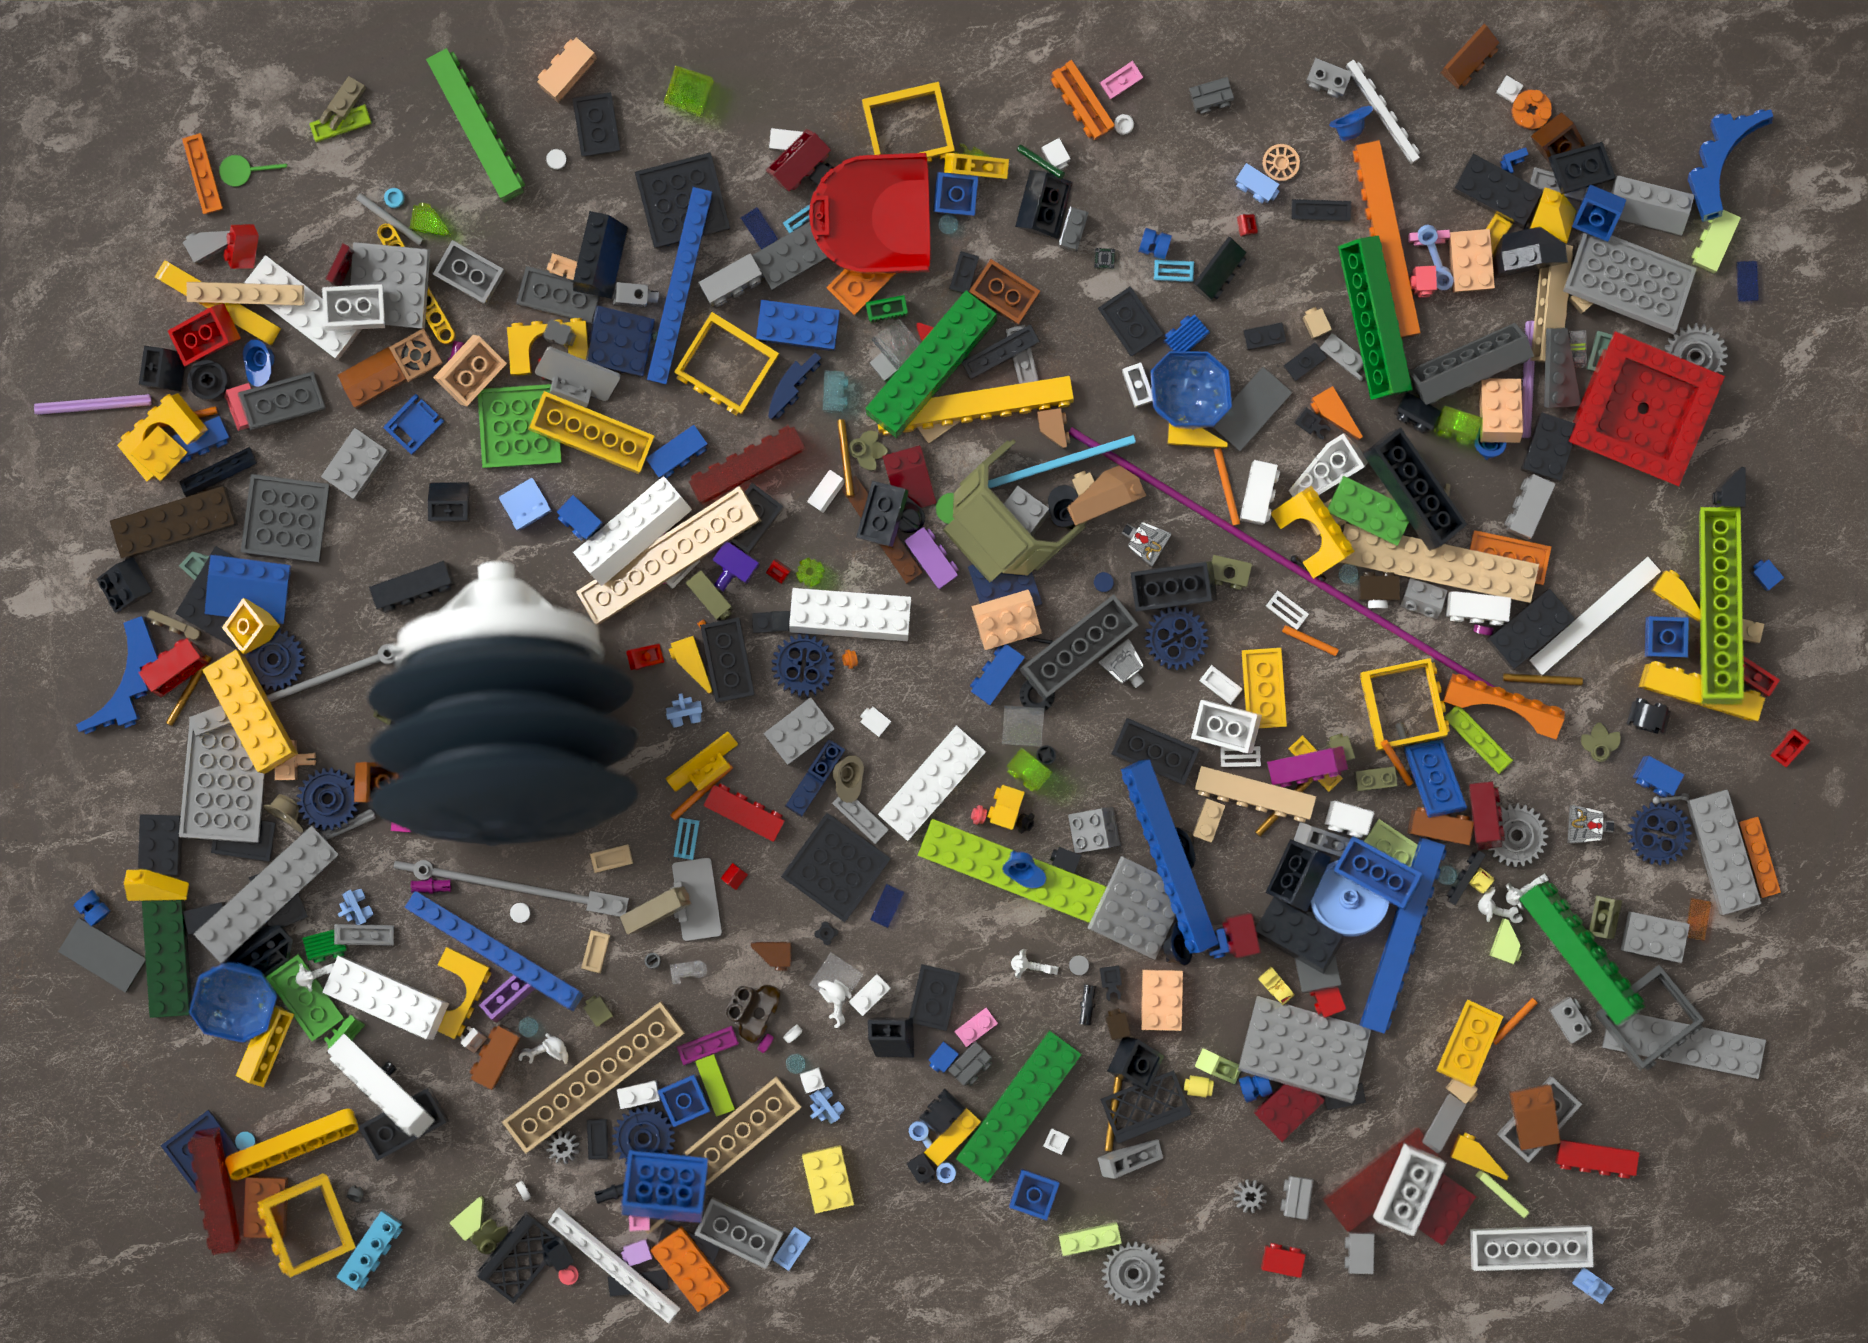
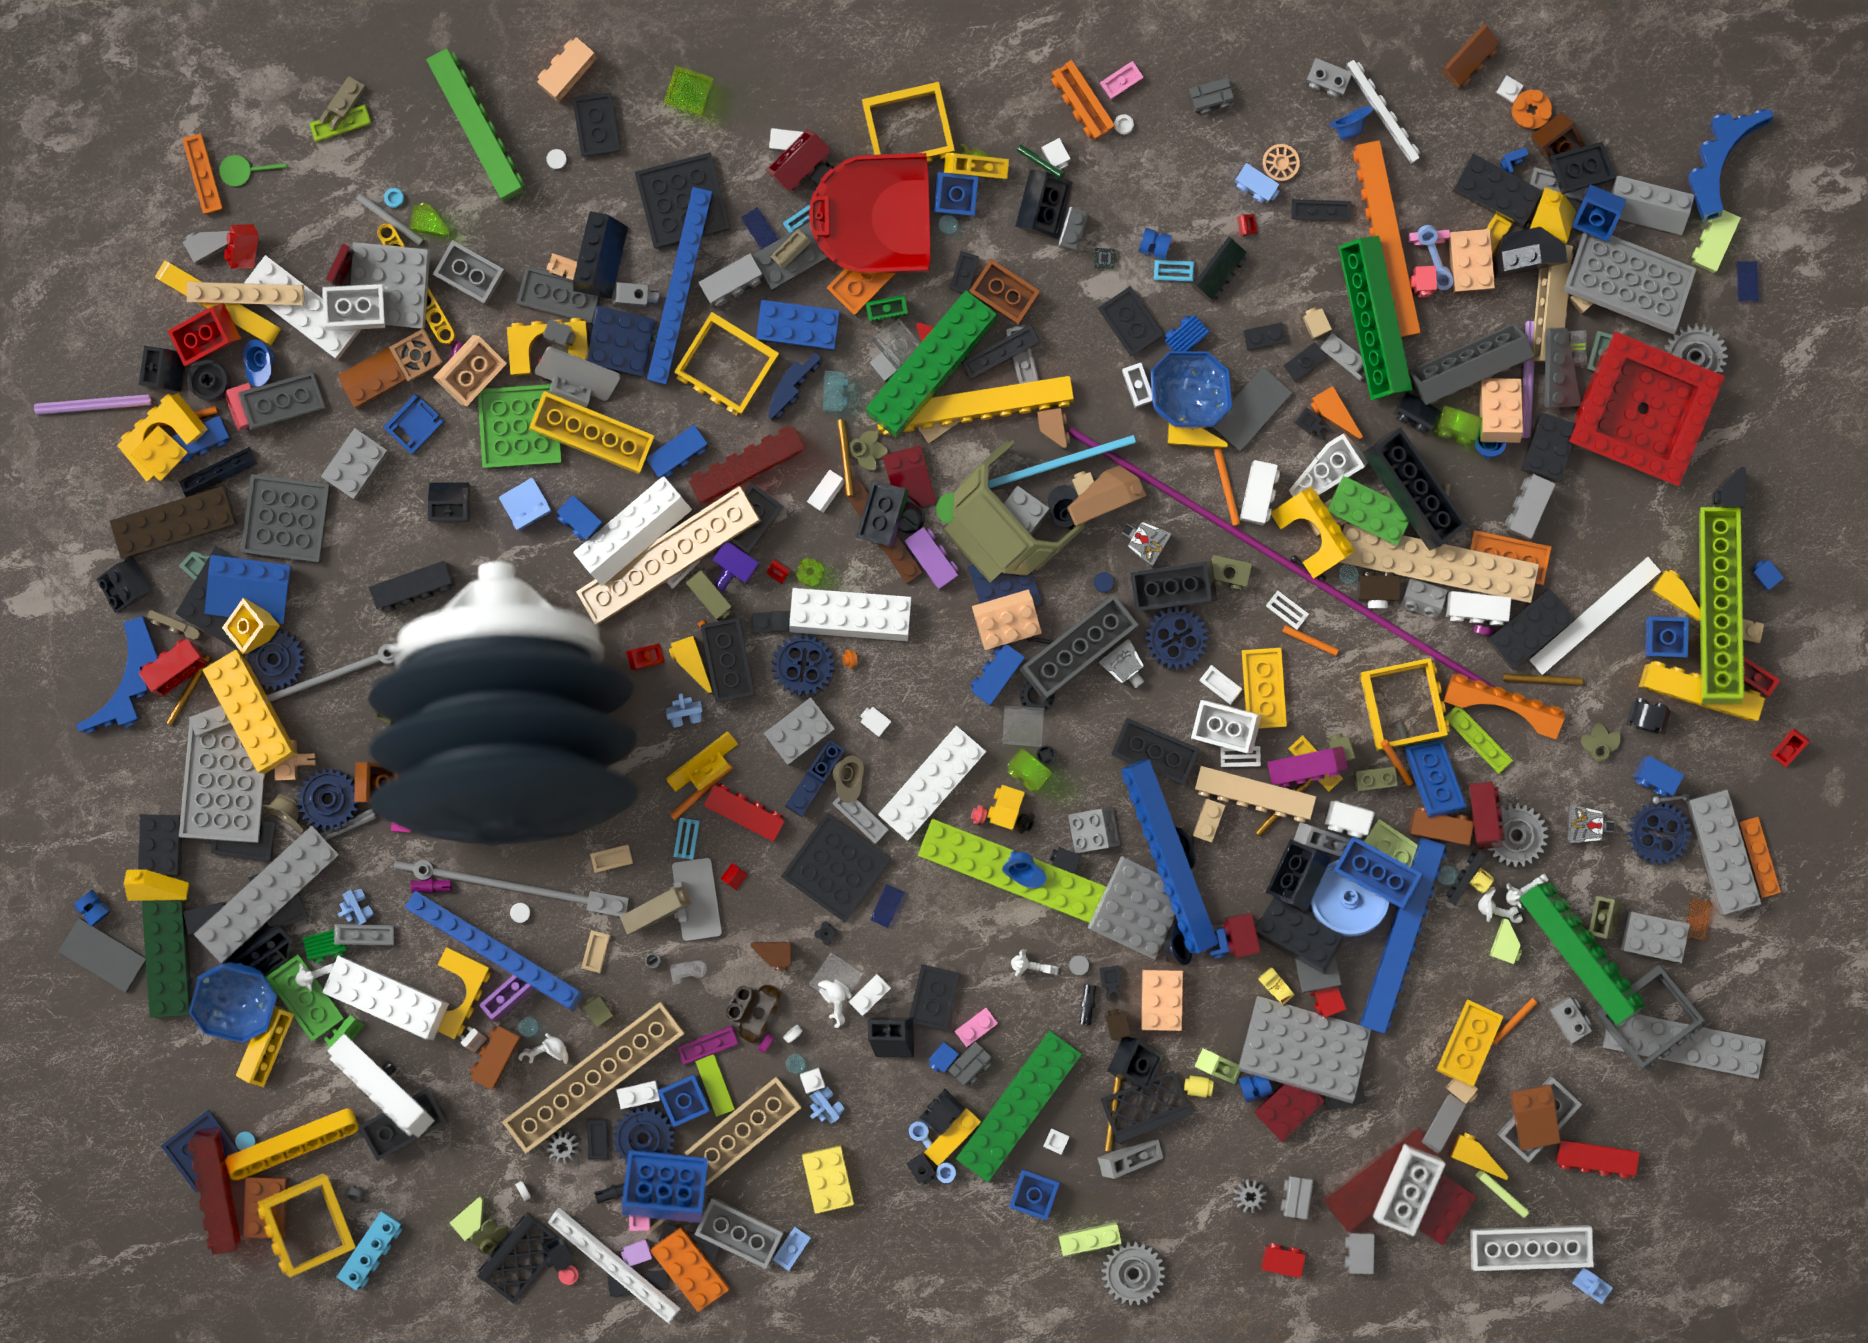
none -> dark tan plate [770,229,812,269]

